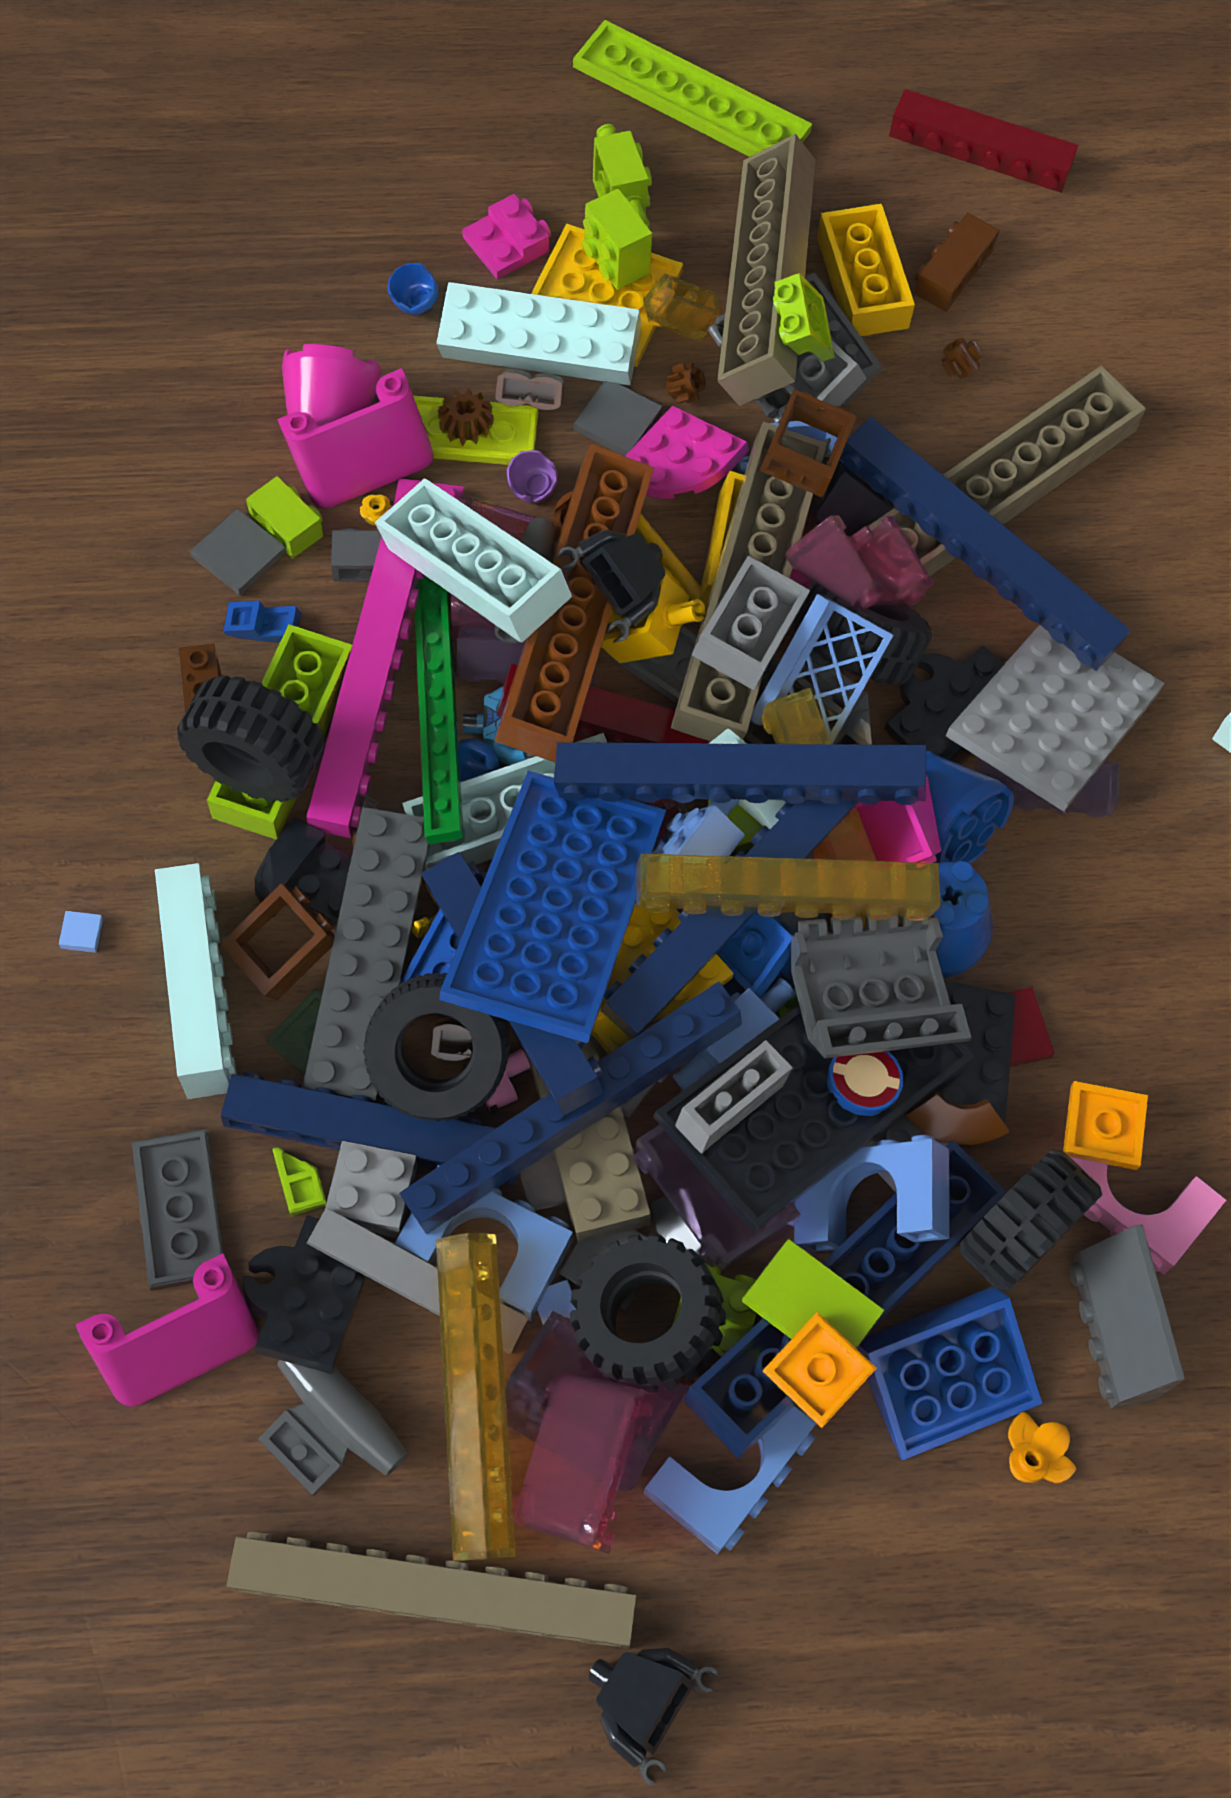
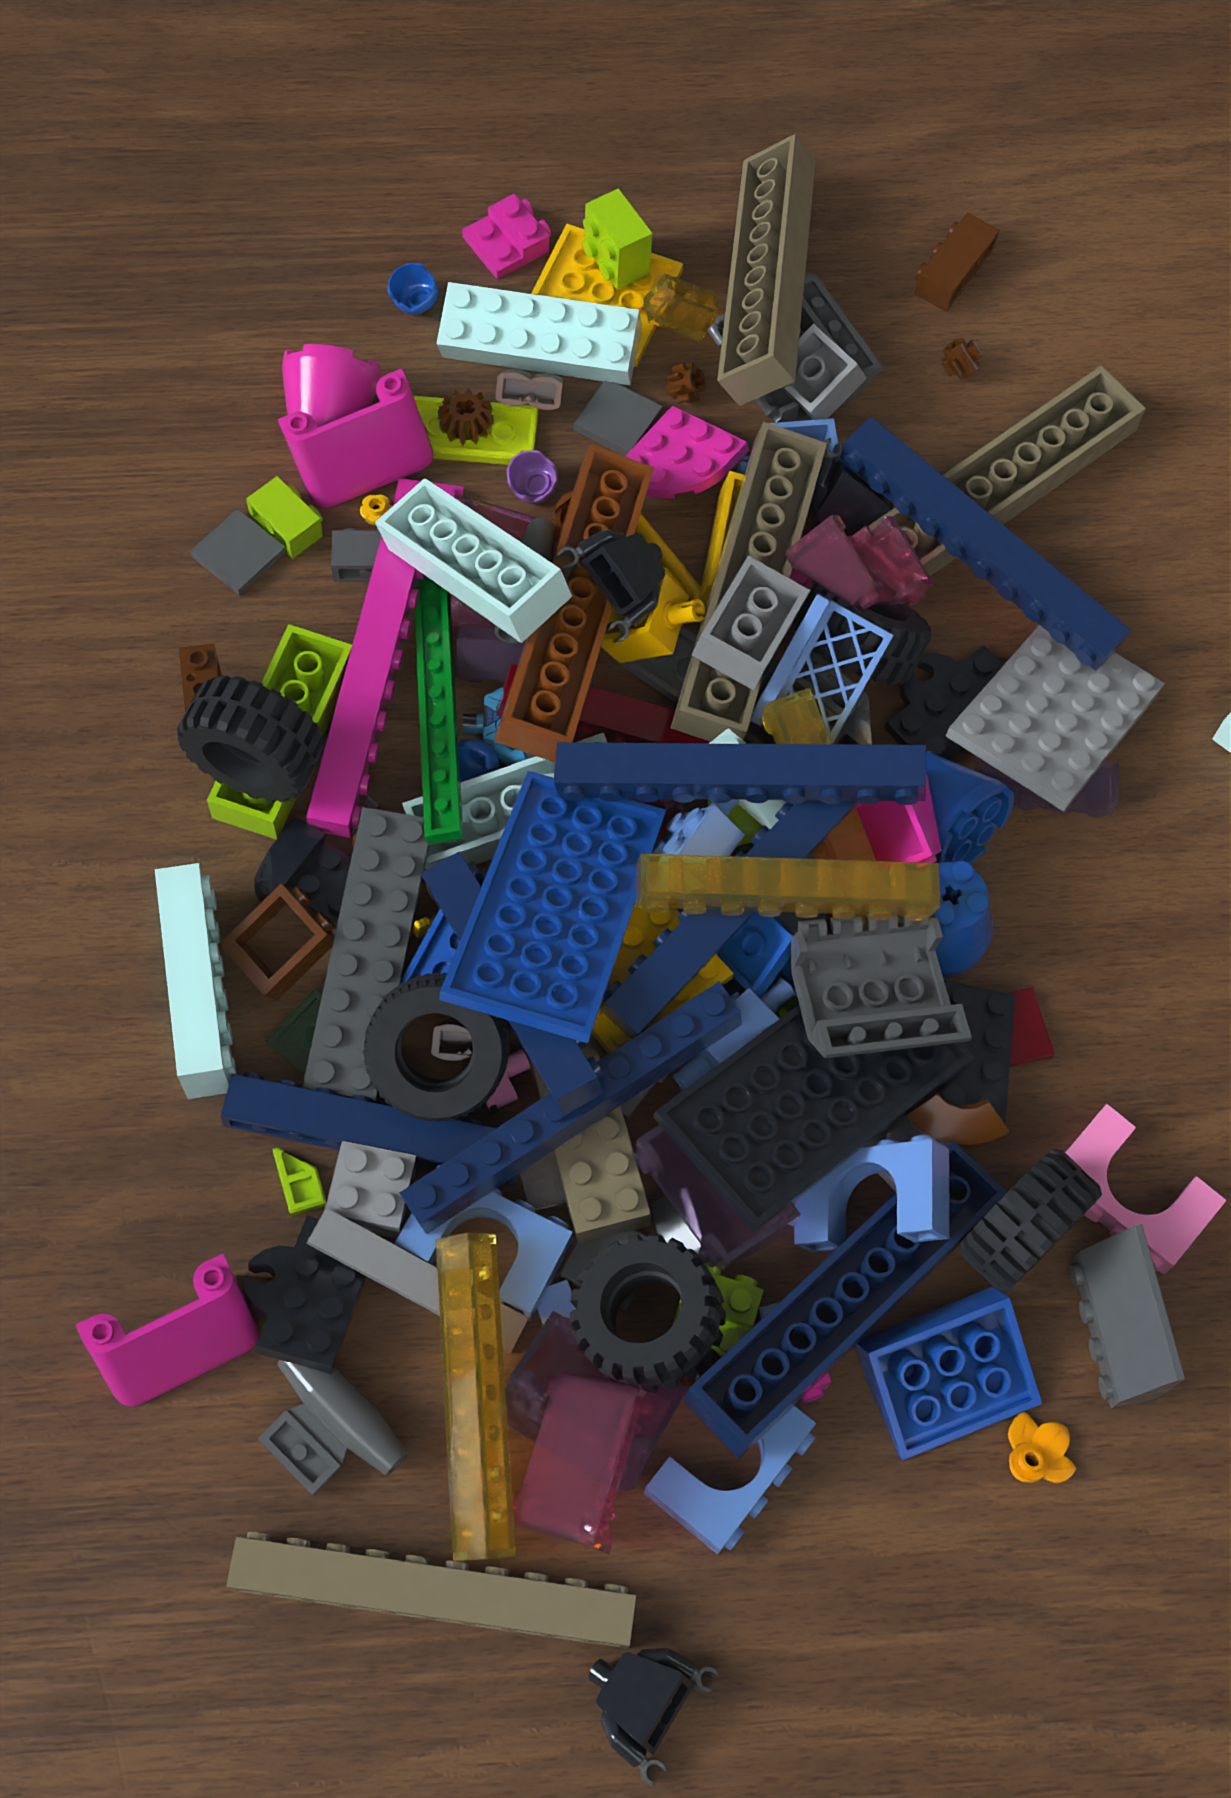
light blue tile [59,911,103,953] -> none
dark grey tile [131,1129,224,1291] -> none
blue slope [223,600,301,642] -> none
lime plate [573,20,812,157] -> none
lime brick [593,124,652,229] -> none
light grey brick [675,1040,793,1154] -> none
lime tile [742,1239,884,1349] -> none
reddish brown window [760,389,857,497] -> none
light orange tile [763,1312,877,1428] -> none
lime plate [773,273,835,362] -> none
yellow brick [817,204,915,336] -> none
tile [827,1051,903,1116] -> none
dark red brick [889,89,1079,193] -> none
light orange plate [1063,1081,1148,1170] -> none

